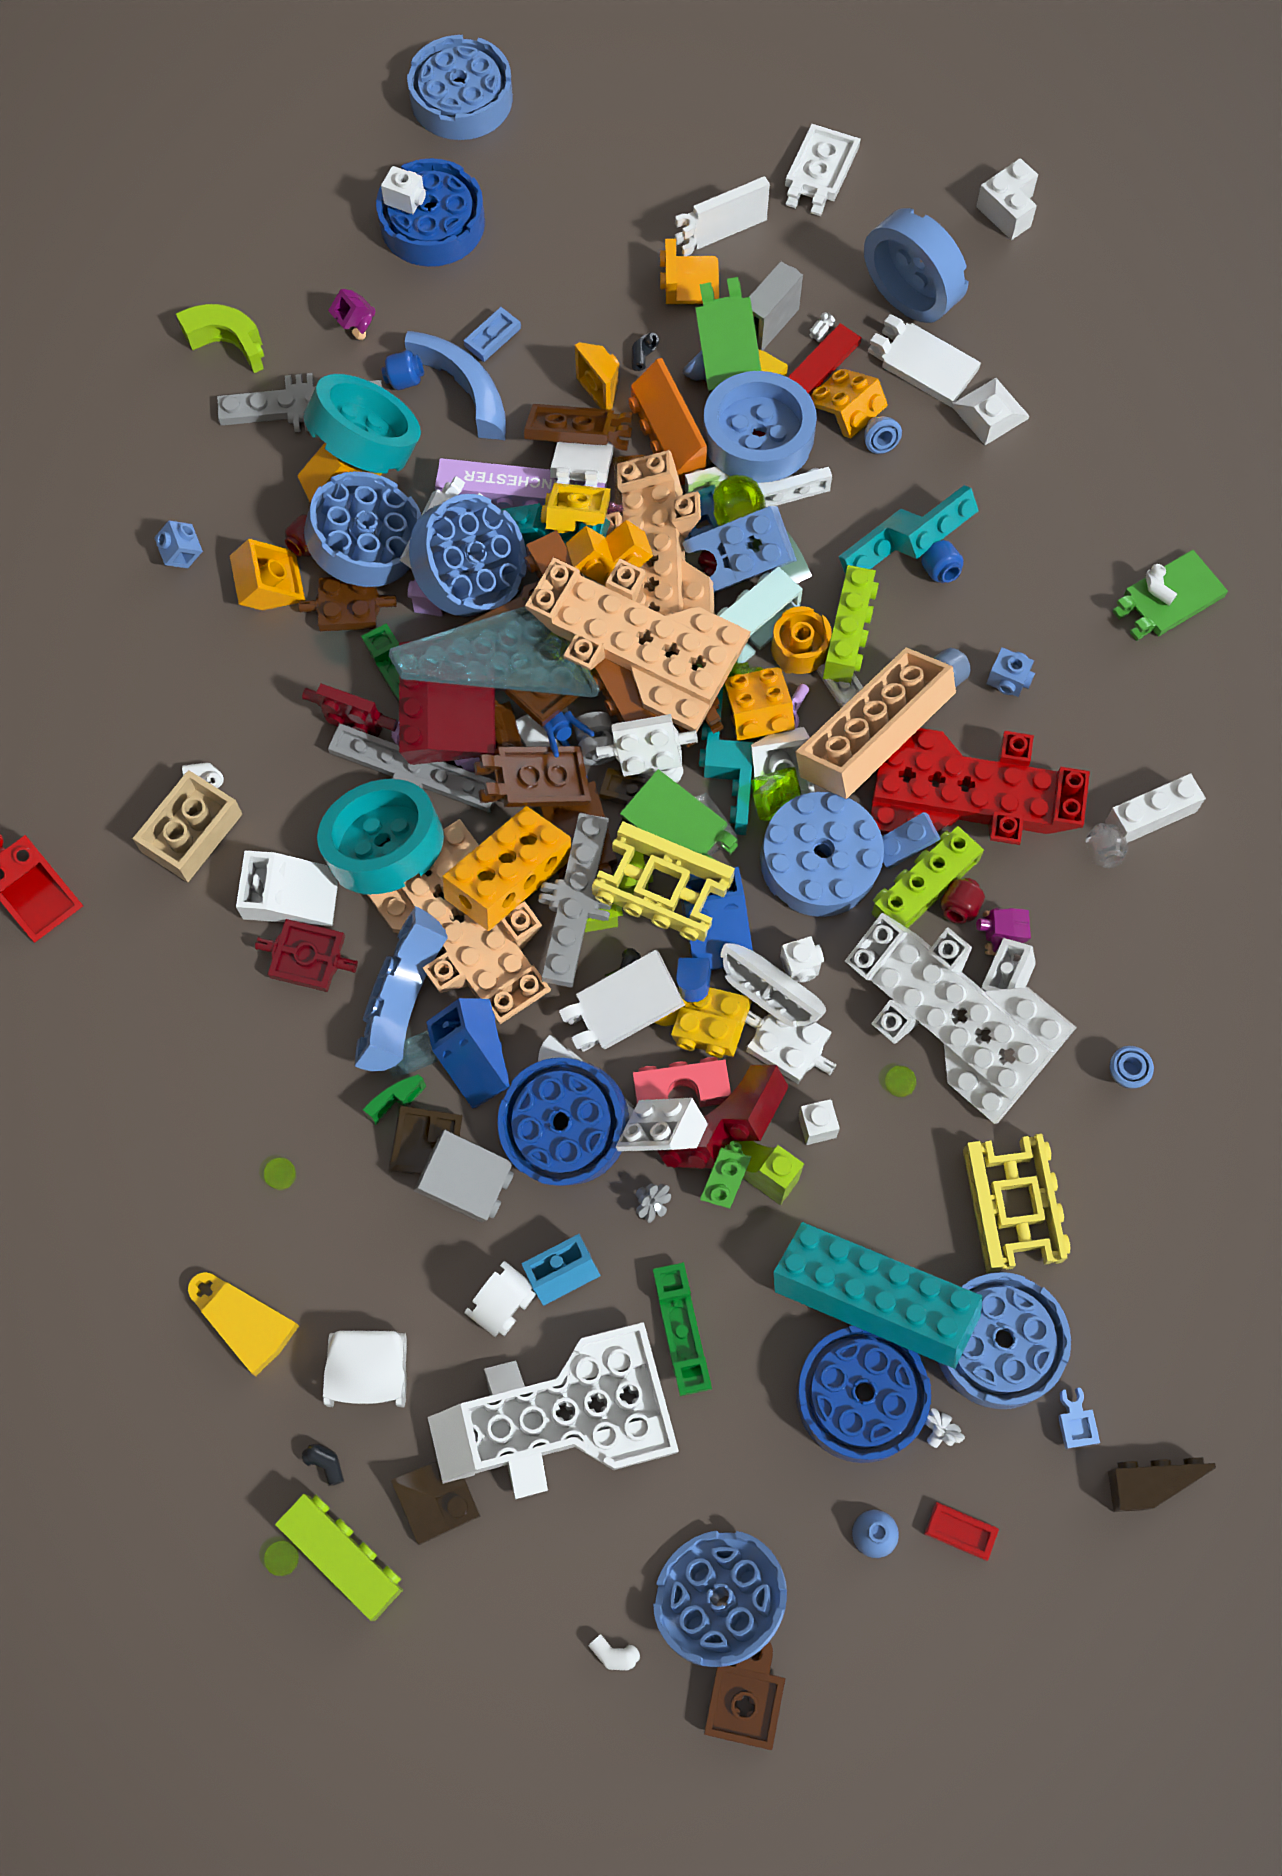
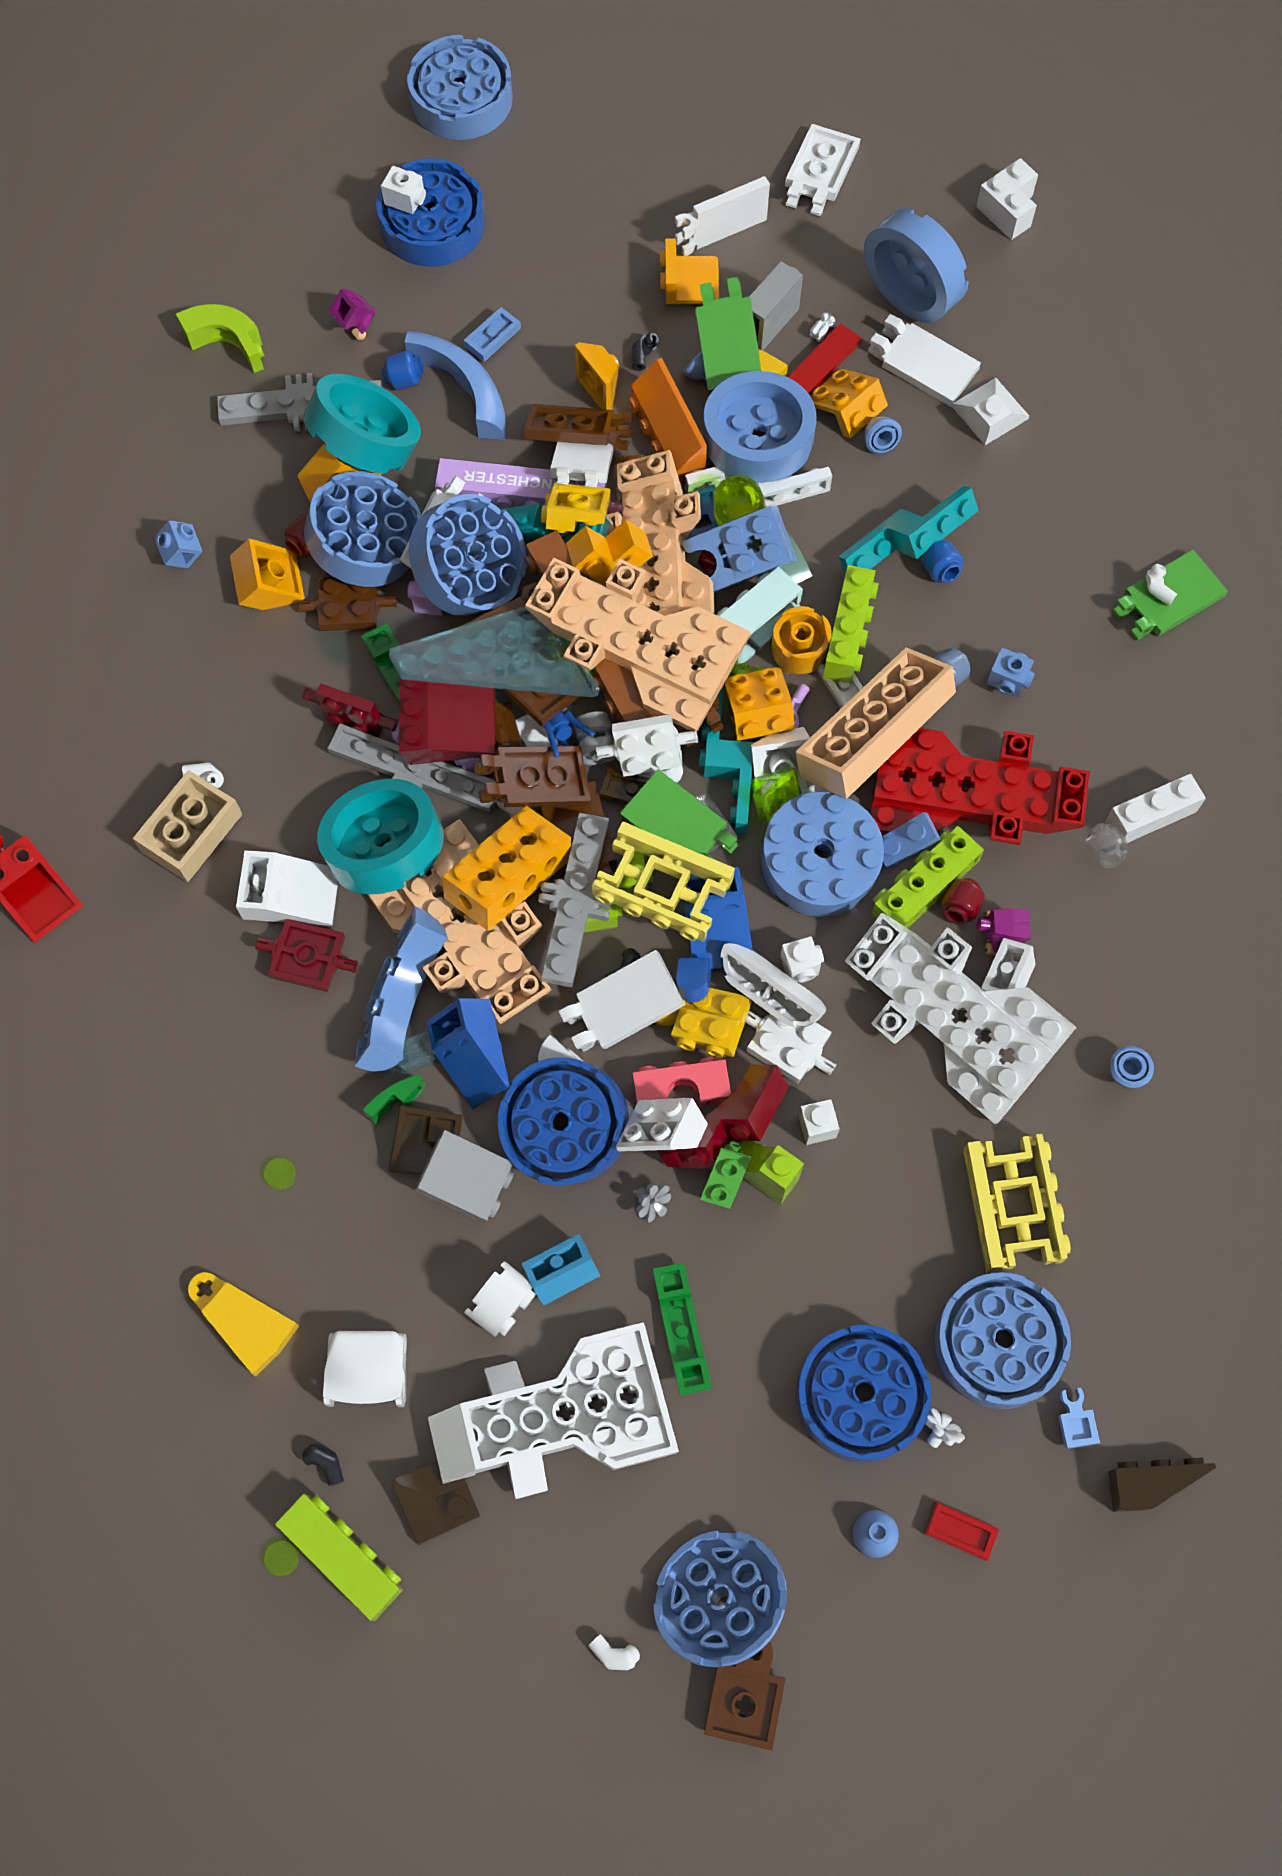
teal brick [773,1222,983,1369] -> none
clear neon green piece [885,1066,916,1097] -> none

